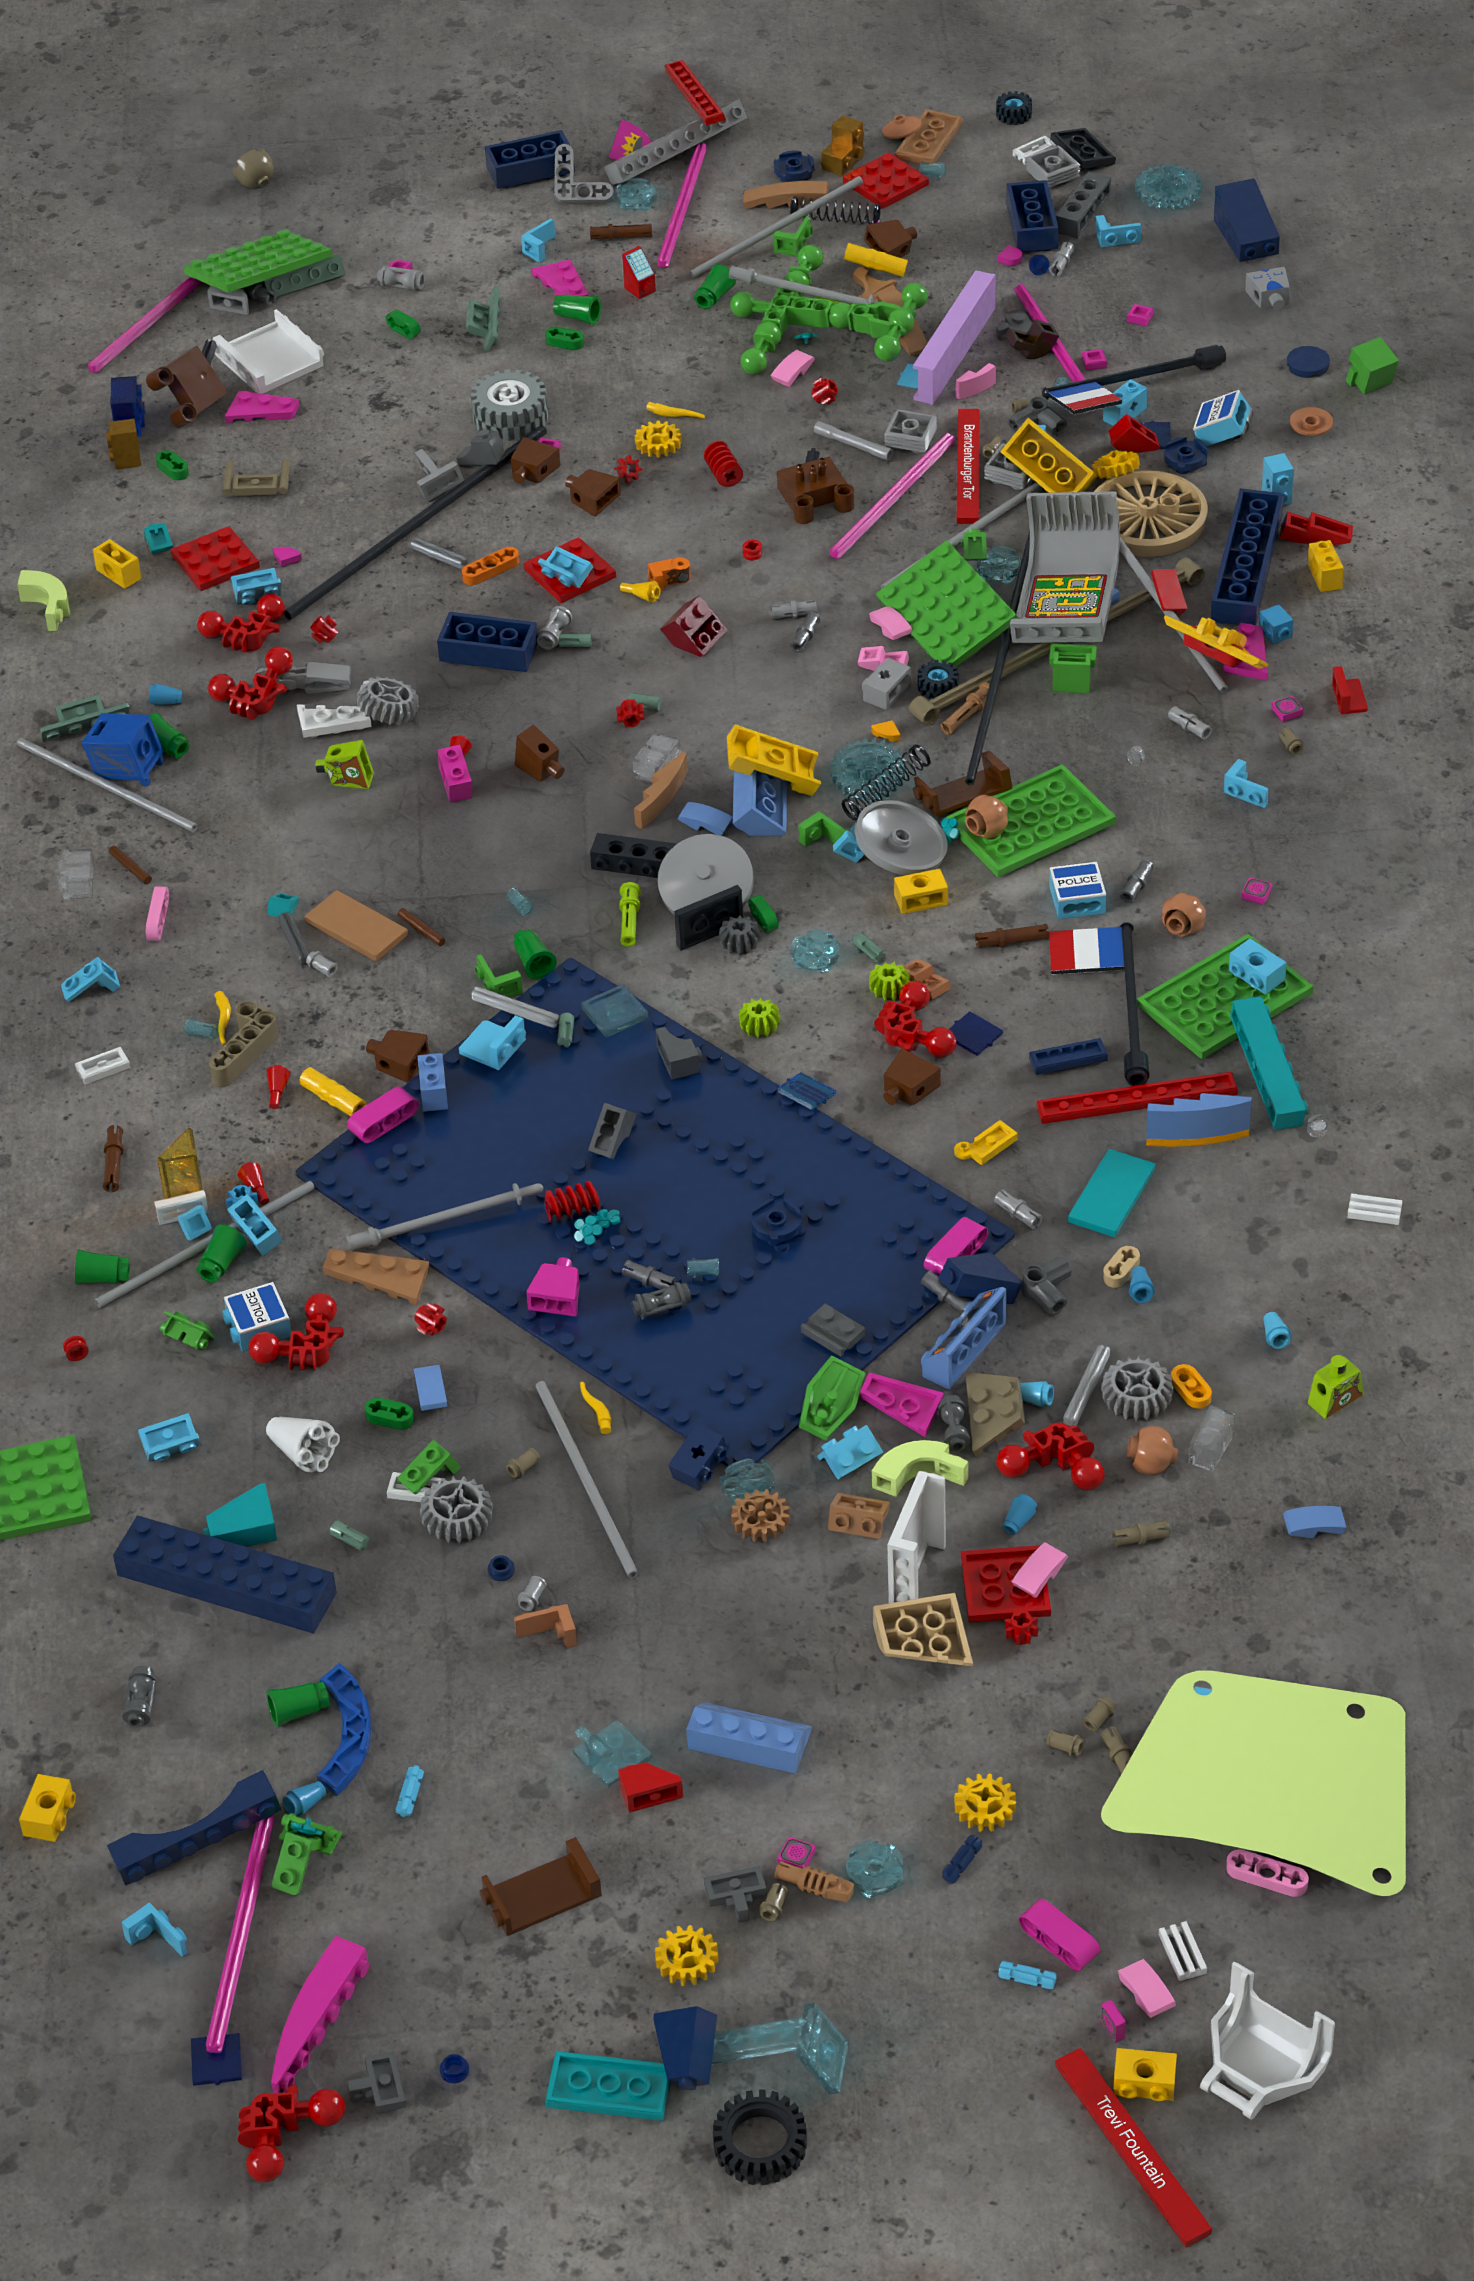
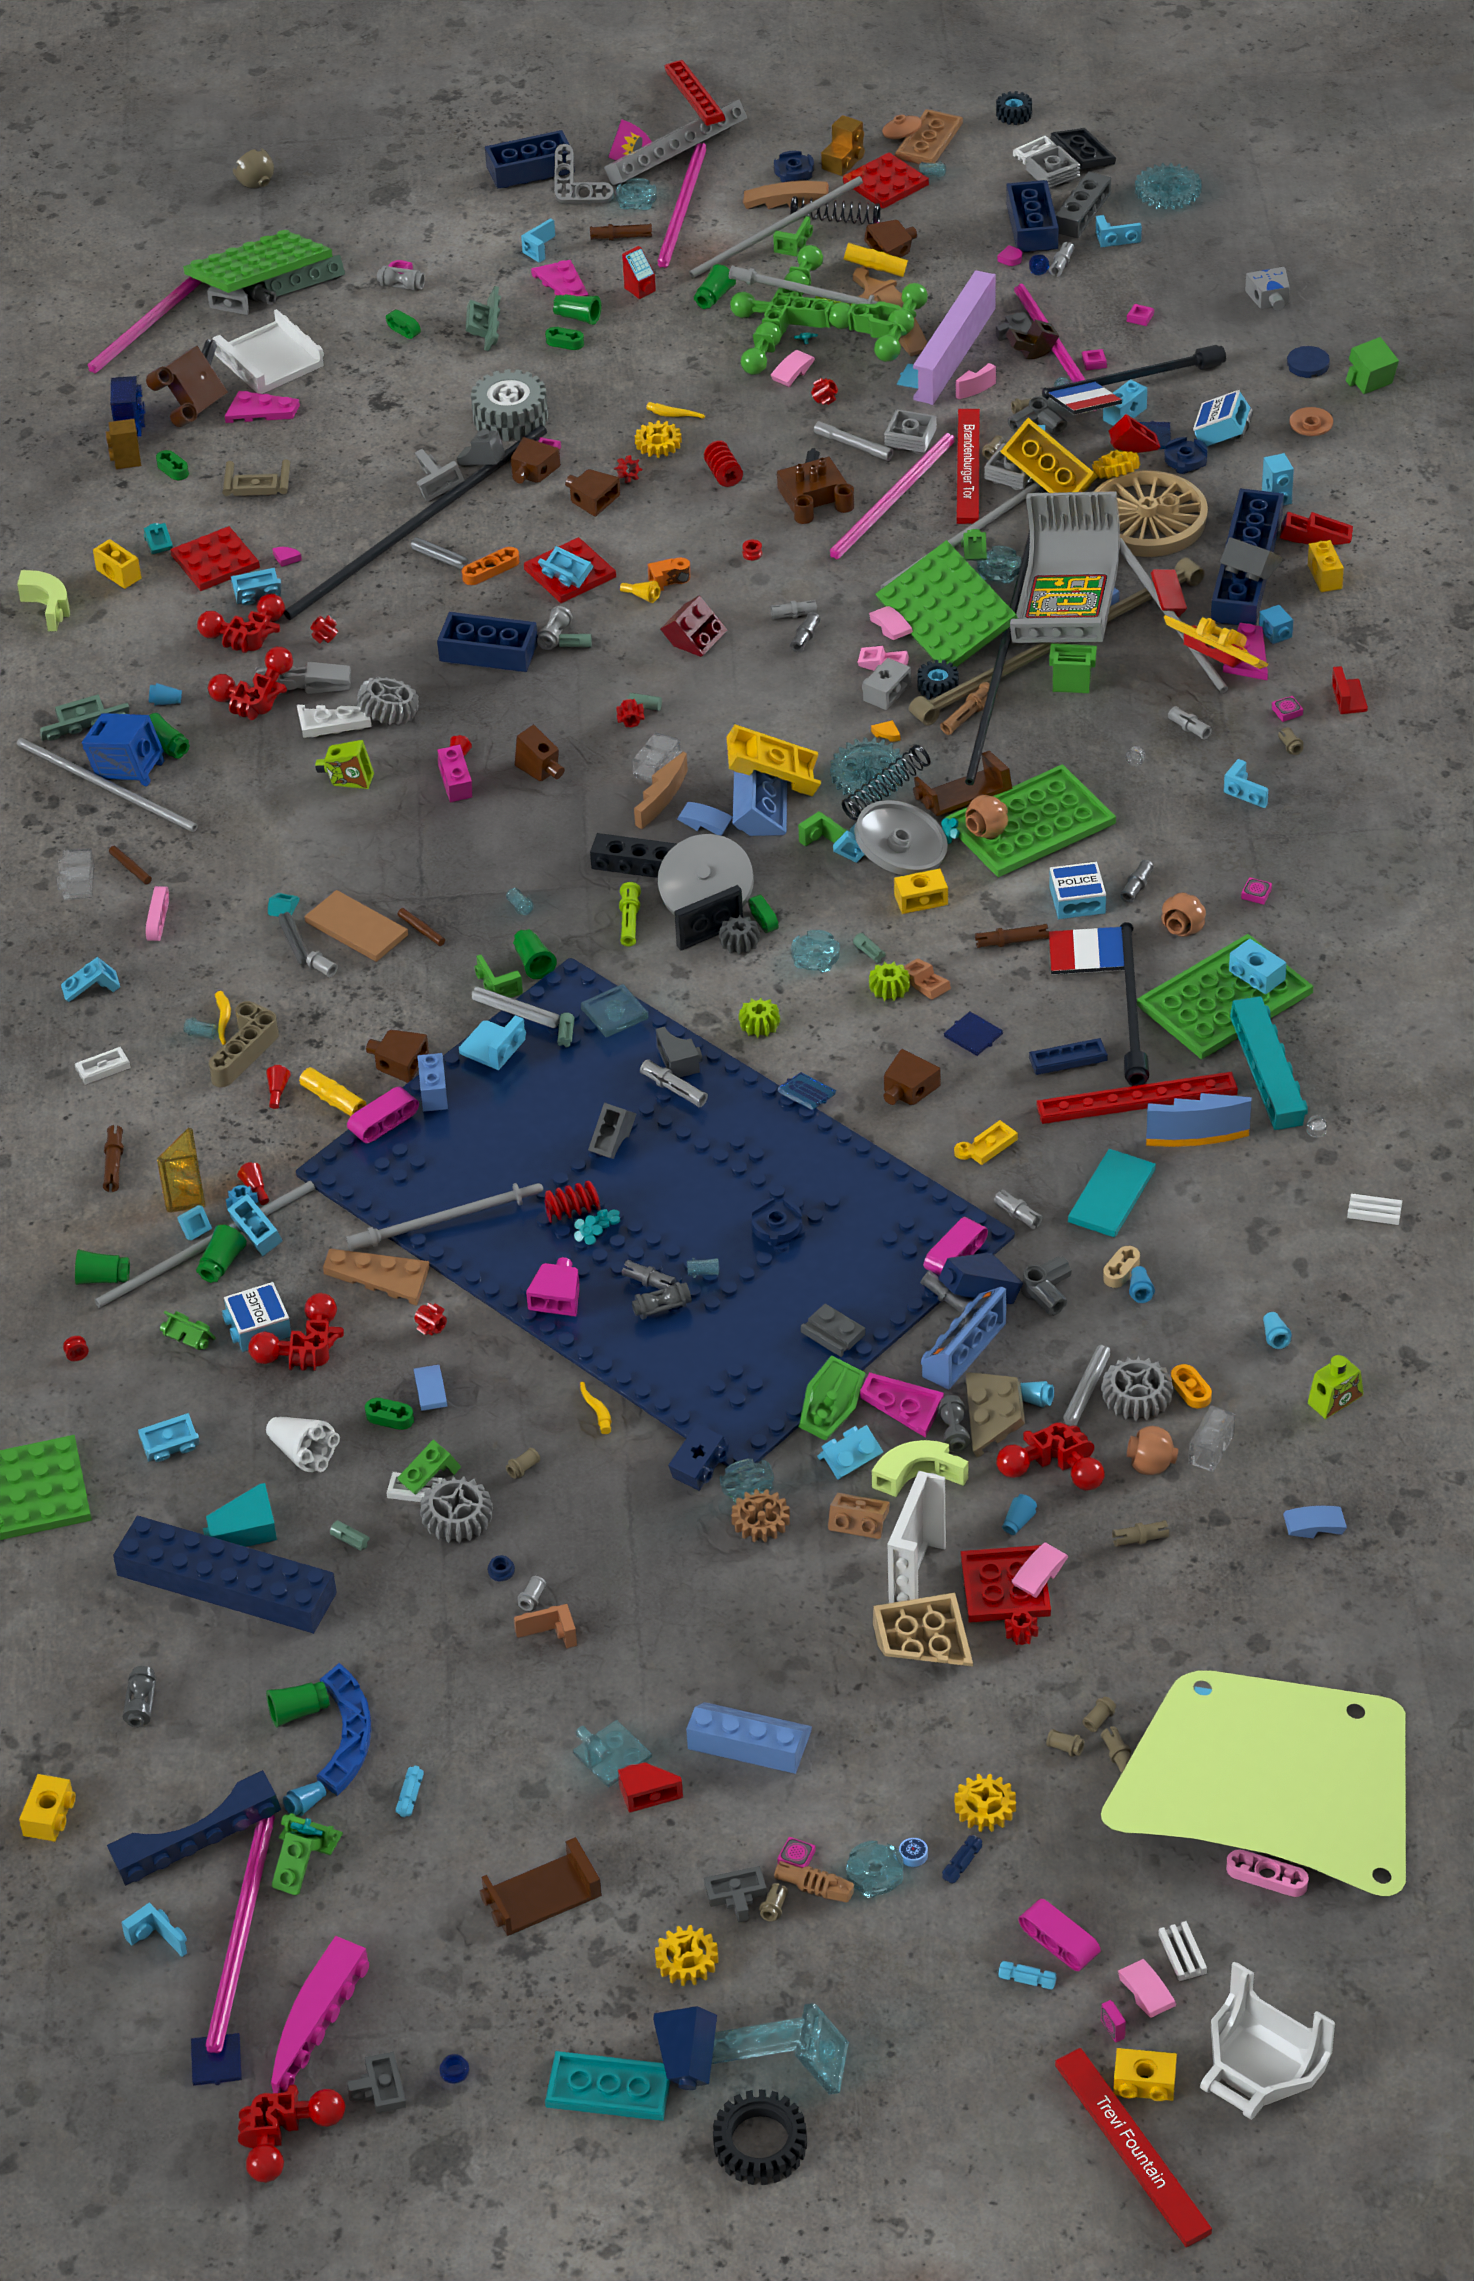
white tile [154,1190,209,1225] -> none
light grey piece [535,1381,638,1579] -> none
red piece [874,981,957,1058] -> none
dark blue slope [1214,178,1280,262] -> none
none -> light grey pin [640,1059,708,1107]
none -> tile [899,1838,928,1867]
none -> dark grey slope [1220,537,1283,582]

